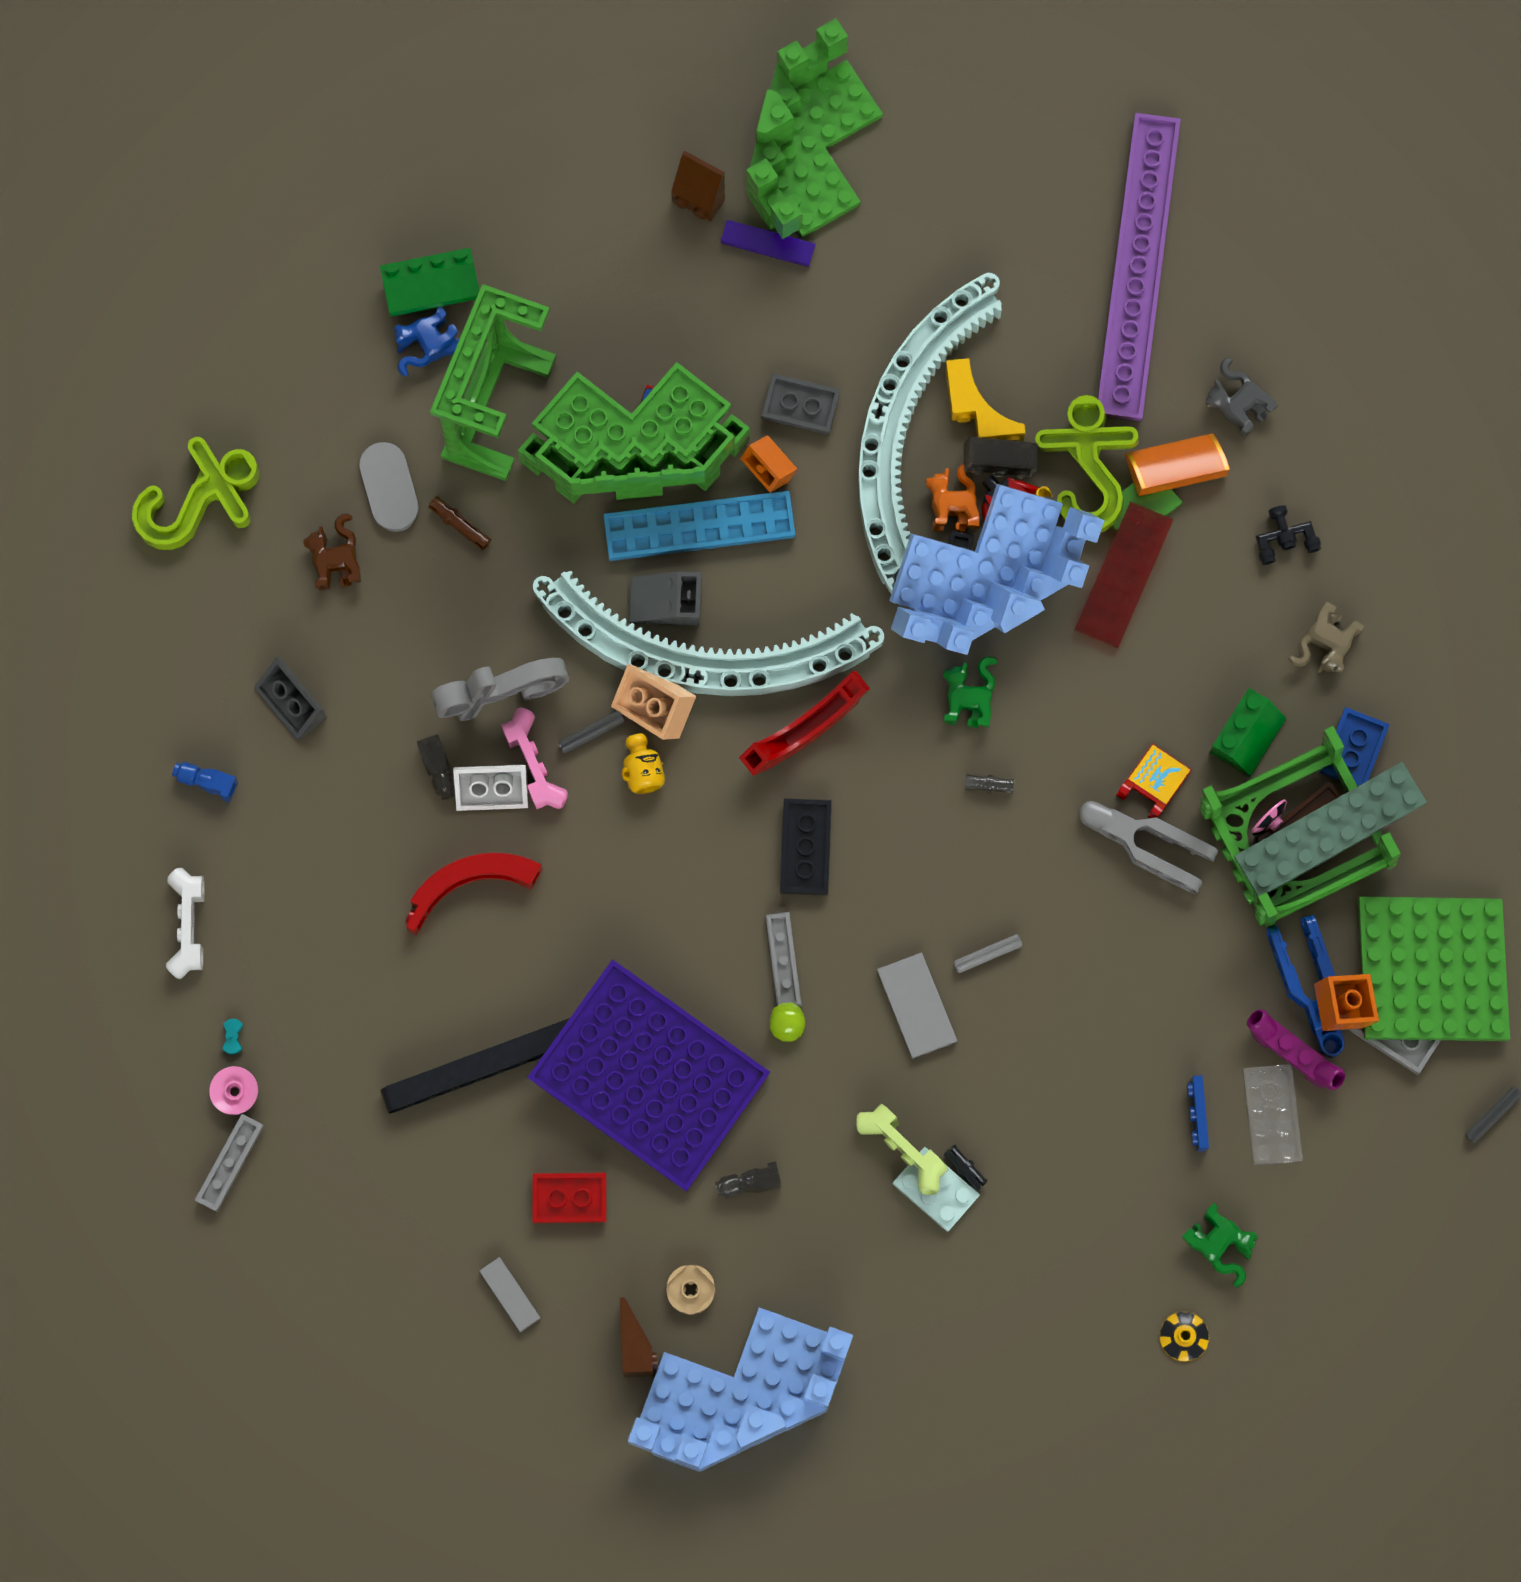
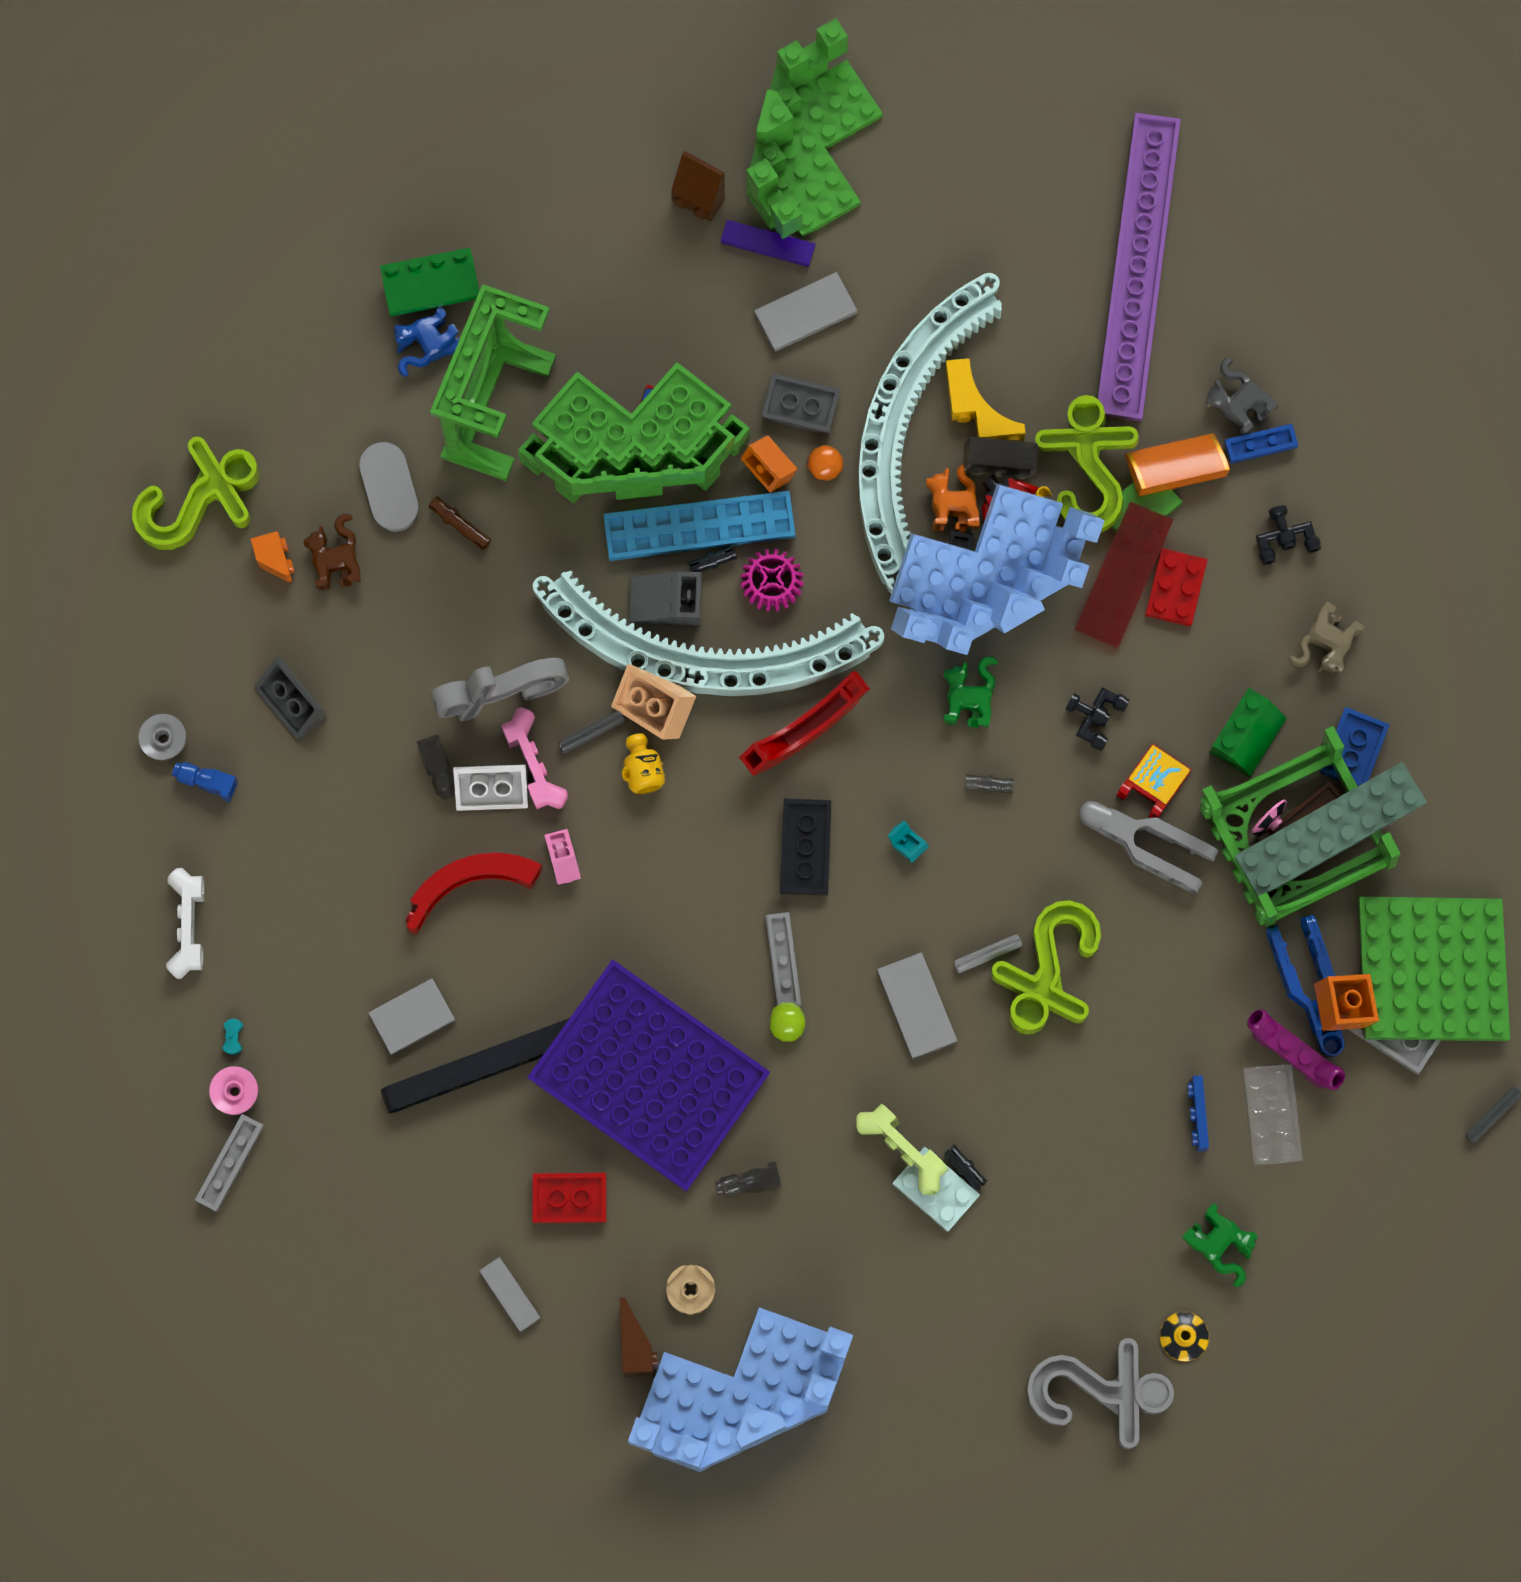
none -> light grey dish [138,714,186,760]
none -> orange slope [251,531,295,582]
none -> light grey tile [368,978,456,1056]
none -> bright pink arch [544,829,581,885]
none -> black pin [688,545,737,572]
none -> dark pink gear [740,549,804,612]
none -> light grey tile [754,272,857,352]
none -> orange hair [807,445,844,481]
none -> teal bracket [887,820,929,863]
none -> lime piece [991,900,1101,1035]
none -> light grey piece [1026,1338,1174,1450]
none -> black piece [1065,687,1130,751]
none -> red plate [1145,548,1208,627]
none -> blue plate [1224,424,1298,464]

